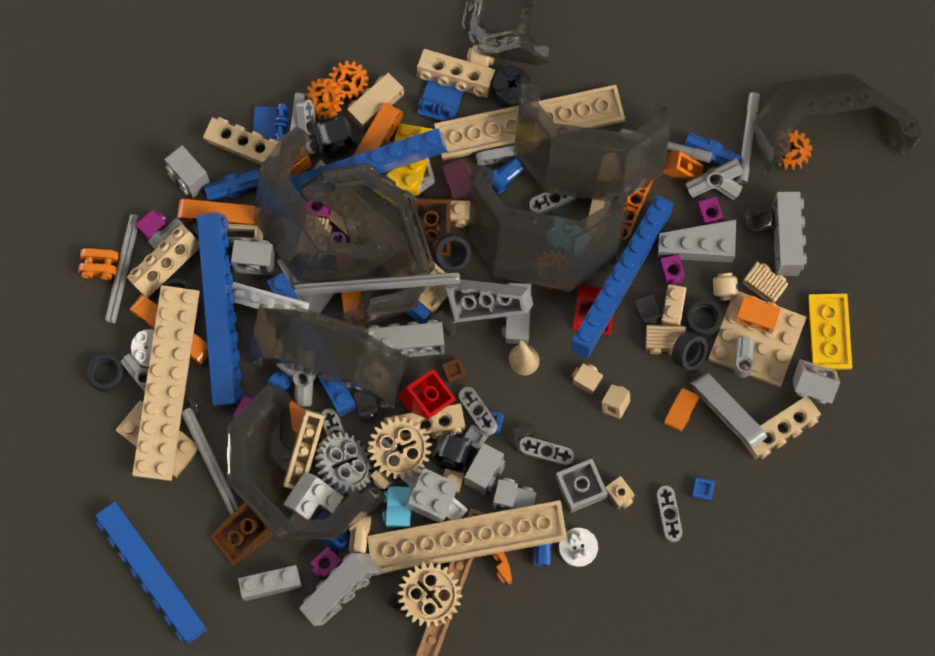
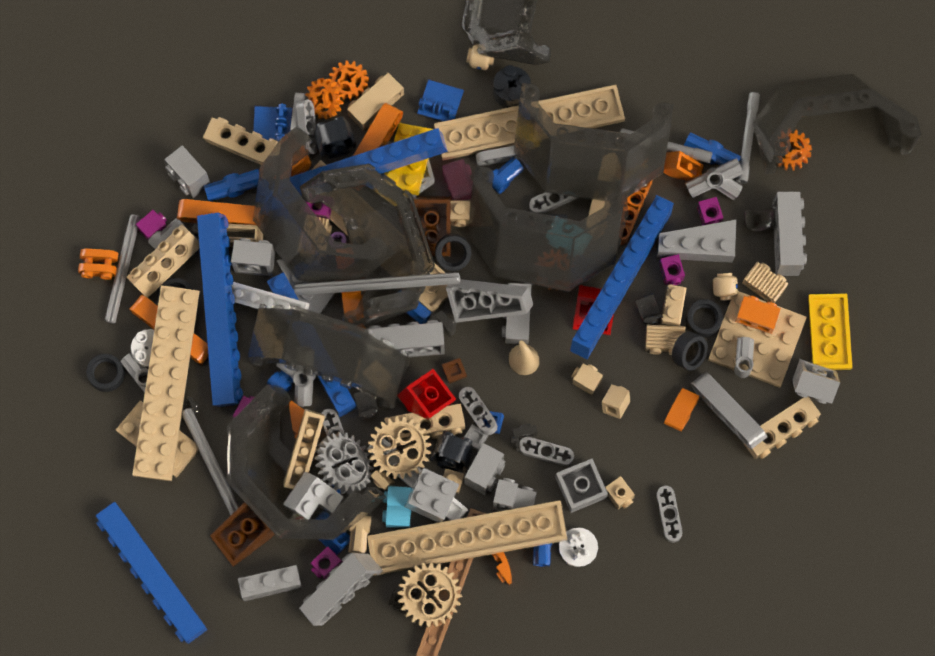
tan brick [416,49,495,98] -> none
blue plate [692,477,715,502] -> none

